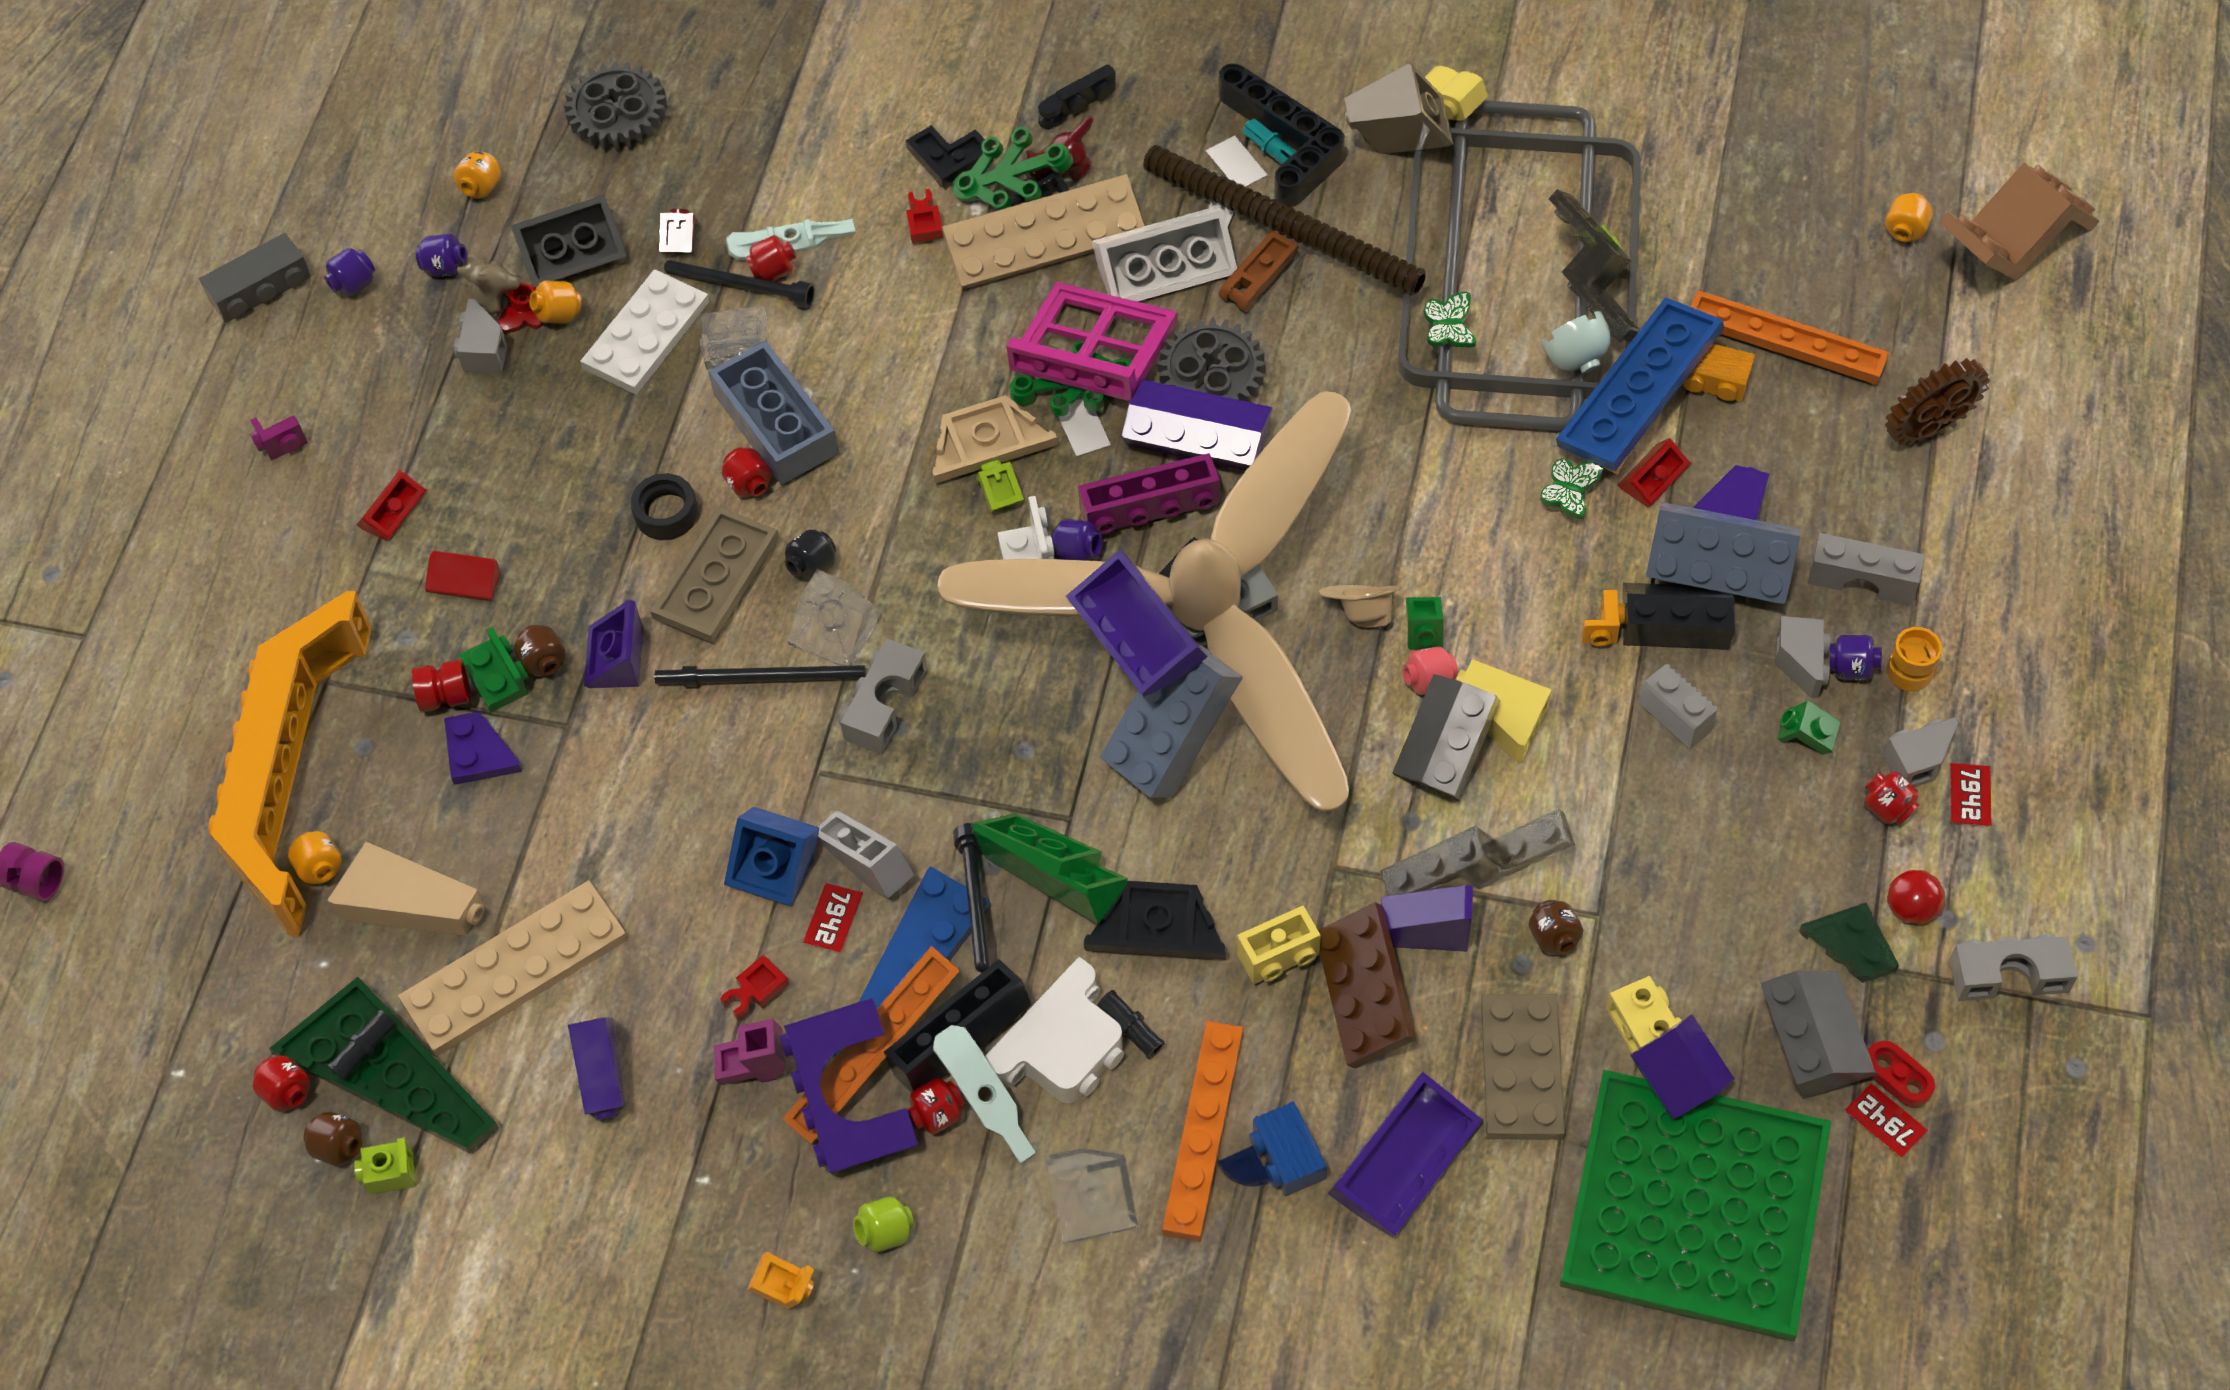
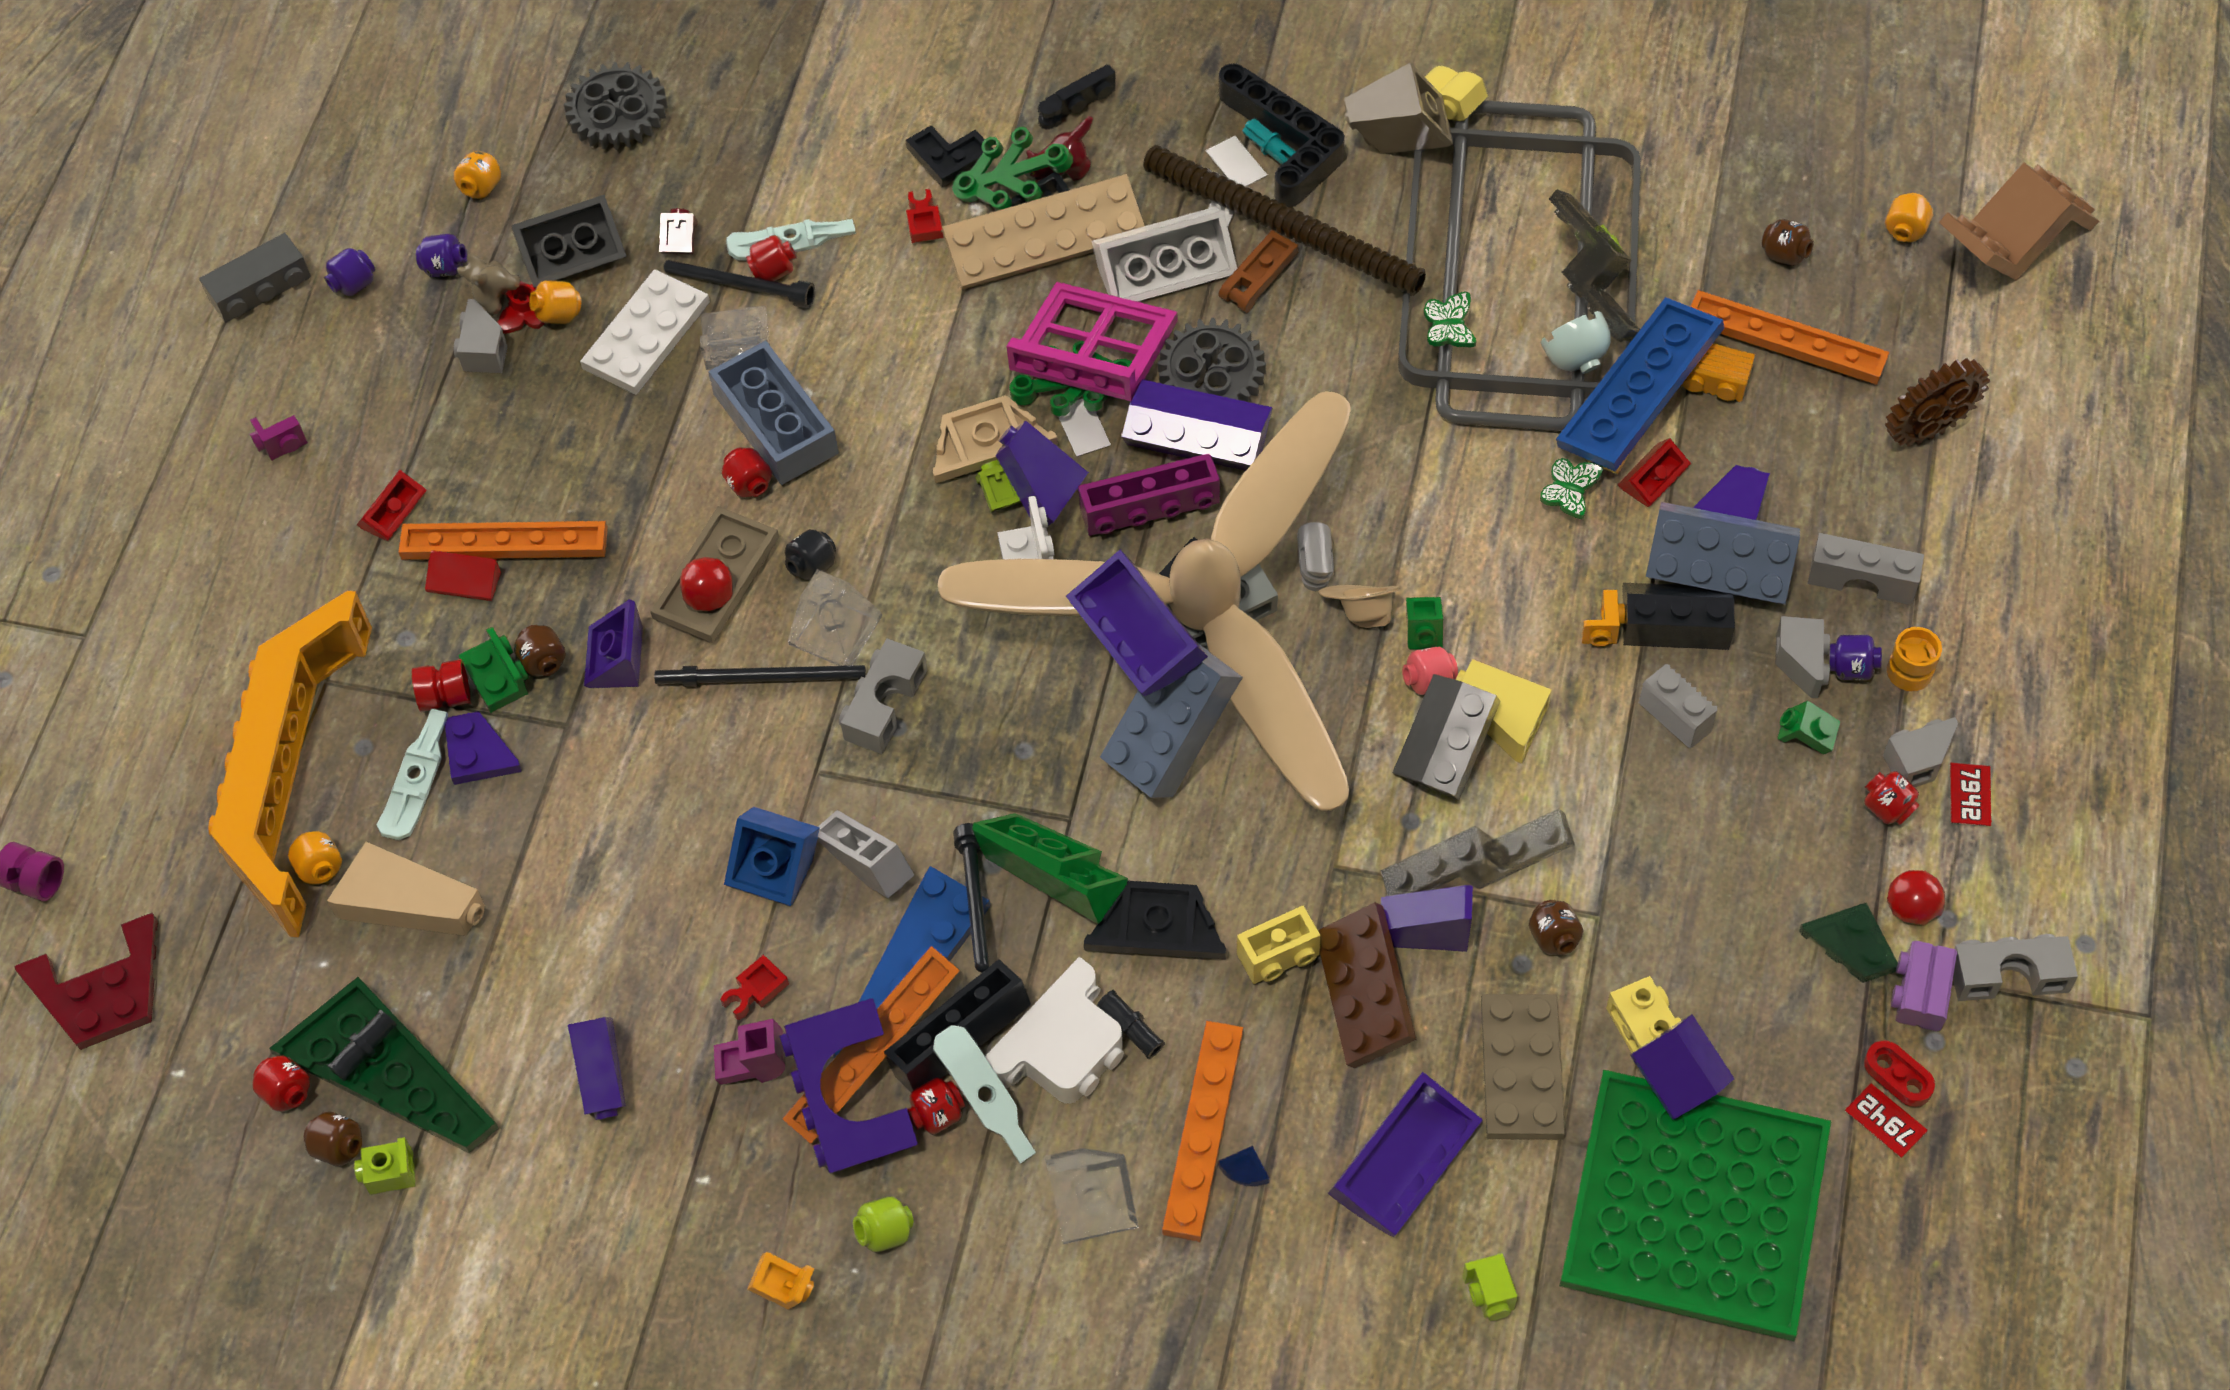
tan plate [398,880,628,1057] -> none
black tyre [631,473,698,540] -> none
red sticker [803,883,863,953] -> none
dark purple head [1050,519,1103,561] -> none
blue brick [1249,1102,1327,1196] -> none
dark grey slope [1760,971,1876,1099] -> none
none -> dark red wing [14,912,158,1050]
none -> light aqua piece [376,708,449,840]
none -> orange plate [398,521,608,560]
none -> red hair [680,557,733,611]
none -> dark purple slope [996,421,1089,526]
none -> light grey arm [1297,522,1334,591]
none -> lime brick [1462,1253,1518,1321]
none -> reddish brown head [1762,219,1814,266]
none -> medium lavender brick [1891,940,1957,1031]

